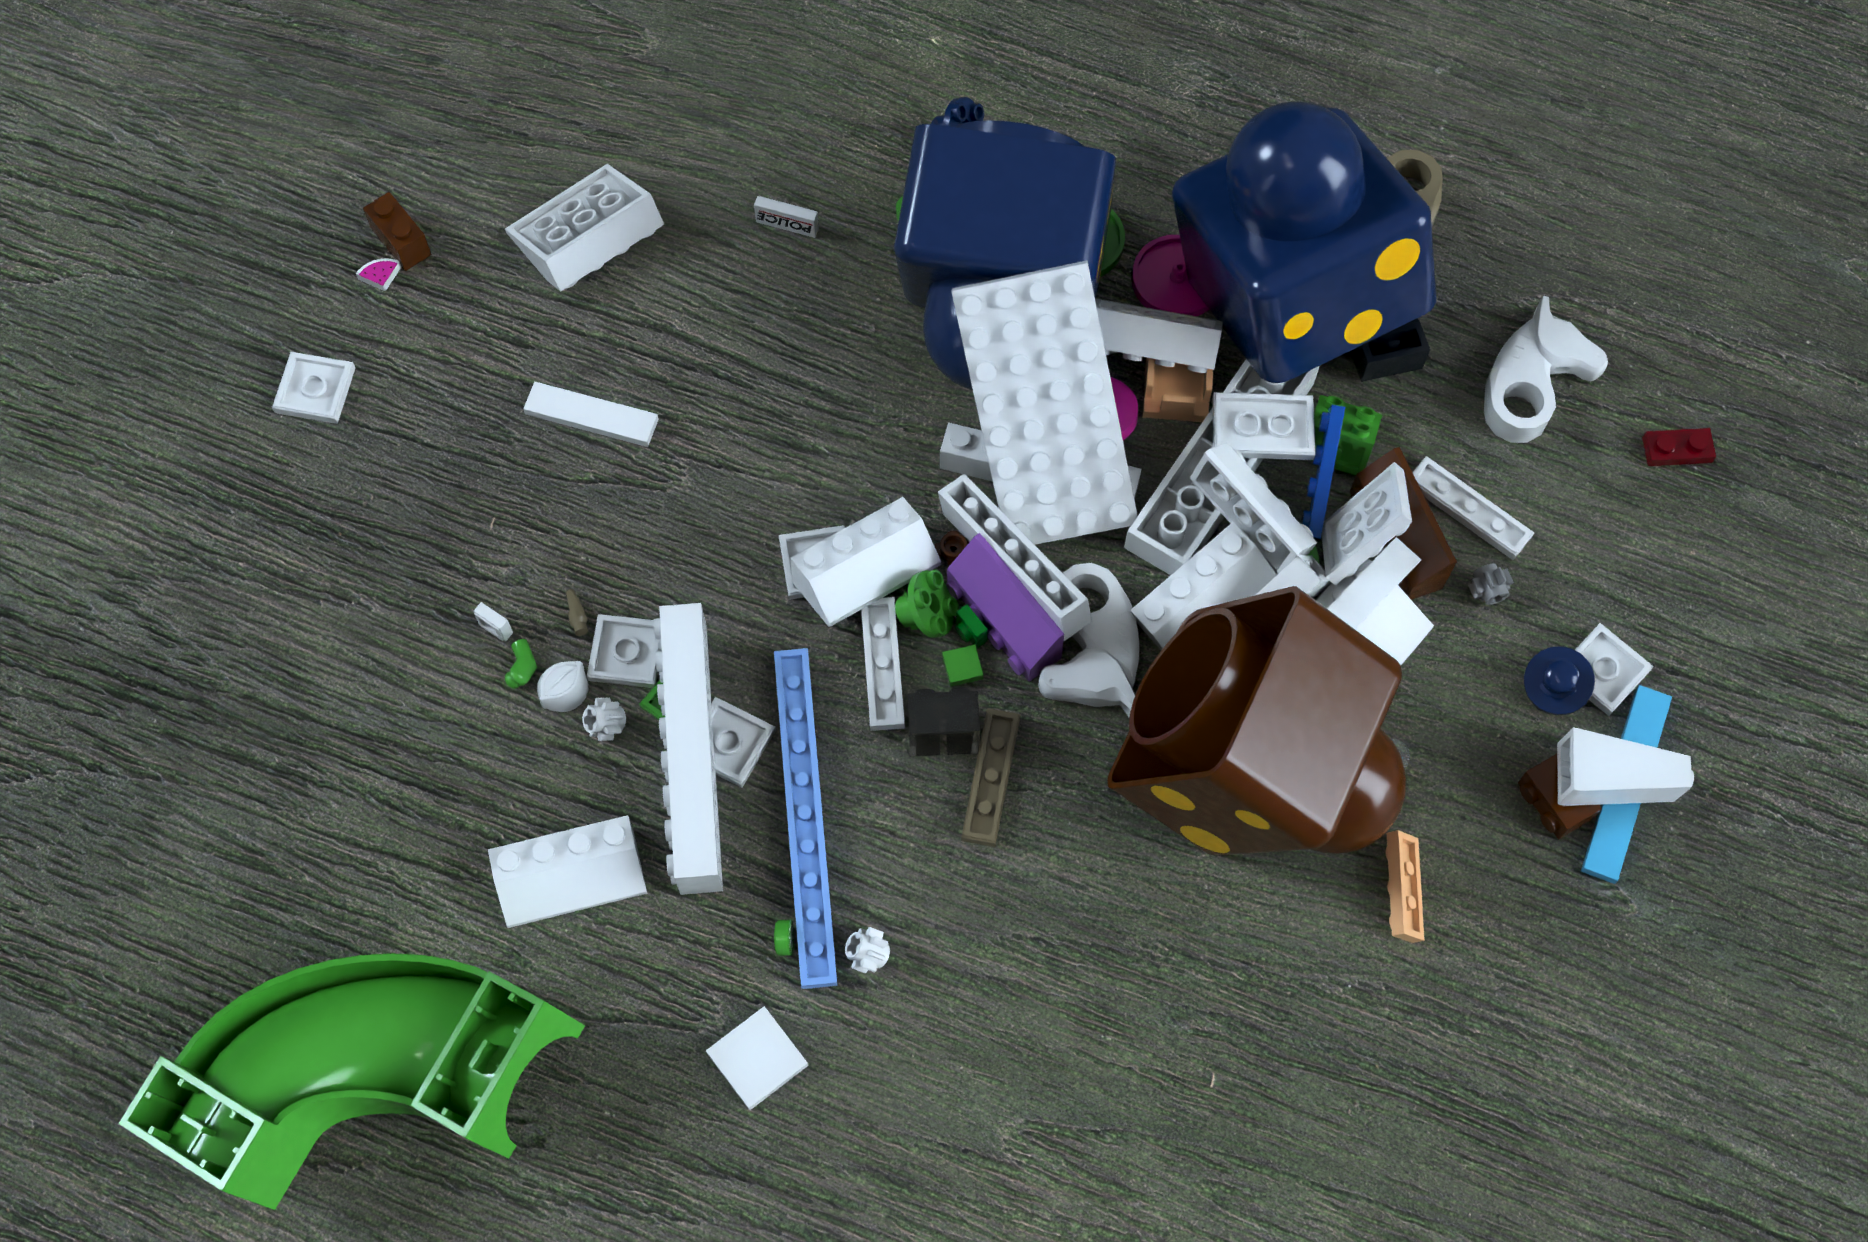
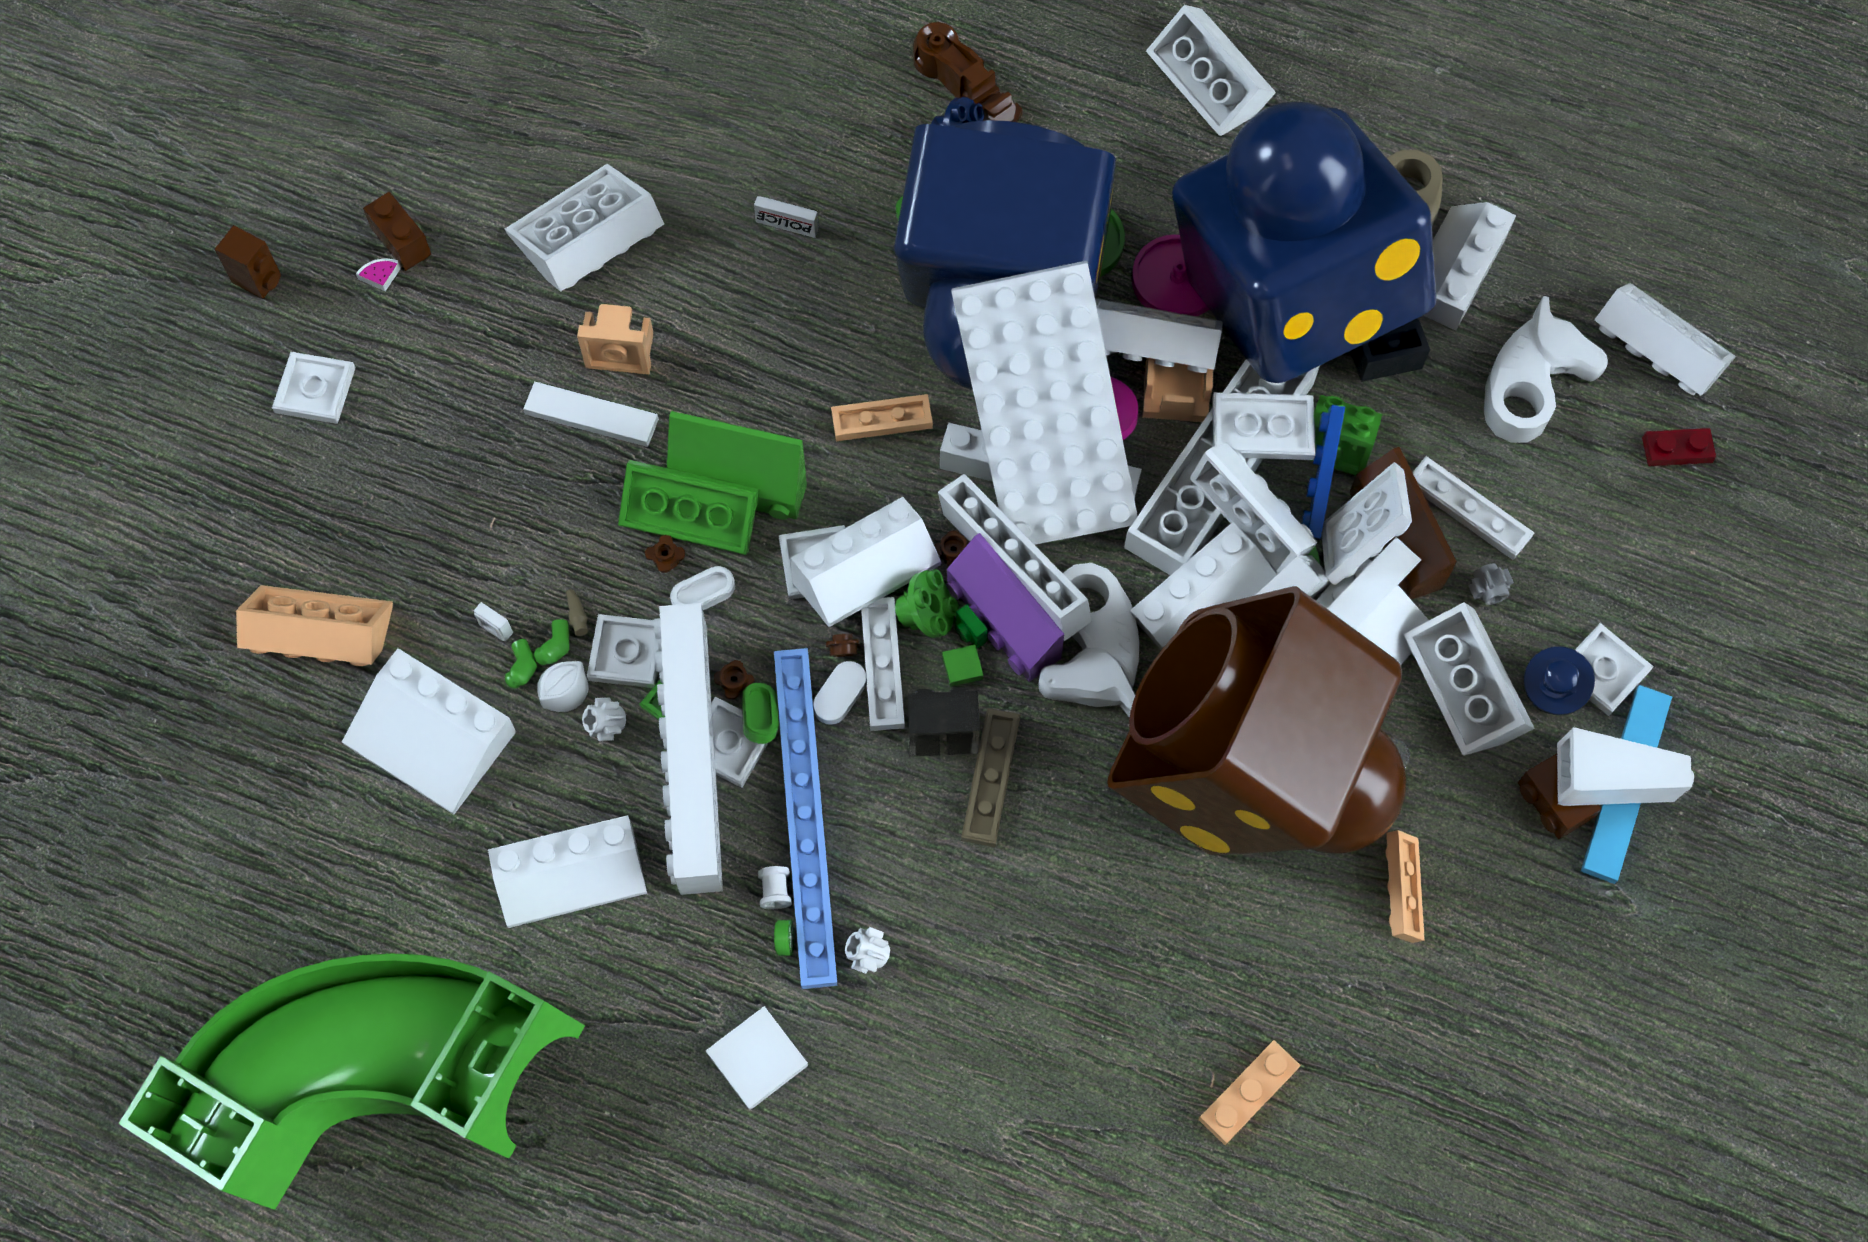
none -> reddish brown brick [214,225,282,299]
none -> light nougat slope [236,585,393,666]
none -> white slope [342,648,516,815]
none -> bright green arm [534,619,570,665]
none -> light nougat panel [577,304,653,375]
none -> bright green tile [618,460,759,555]
none -> reddish brown plate [645,535,685,573]
none -> bright green slope [667,411,807,520]
none -> white tile [670,566,735,610]
none -> reddish brown plate [714,660,755,699]
none -> bright green tile [741,683,779,744]
none -> white bush [758,866,792,909]
none -> white tile [813,661,866,725]
none -> reddish brown plate [826,634,860,657]
none -> light nougat plate [831,394,933,442]
none -> reddish brown piece [913,22,1022,122]
none -> white slope [1146,5,1276,136]
none -> light nougat plate [1198,1040,1301,1146]
none -> white slope [1404,602,1535,756]
none -> white slope [1423,202,1516,331]
none -> white slope [1594,283,1736,395]

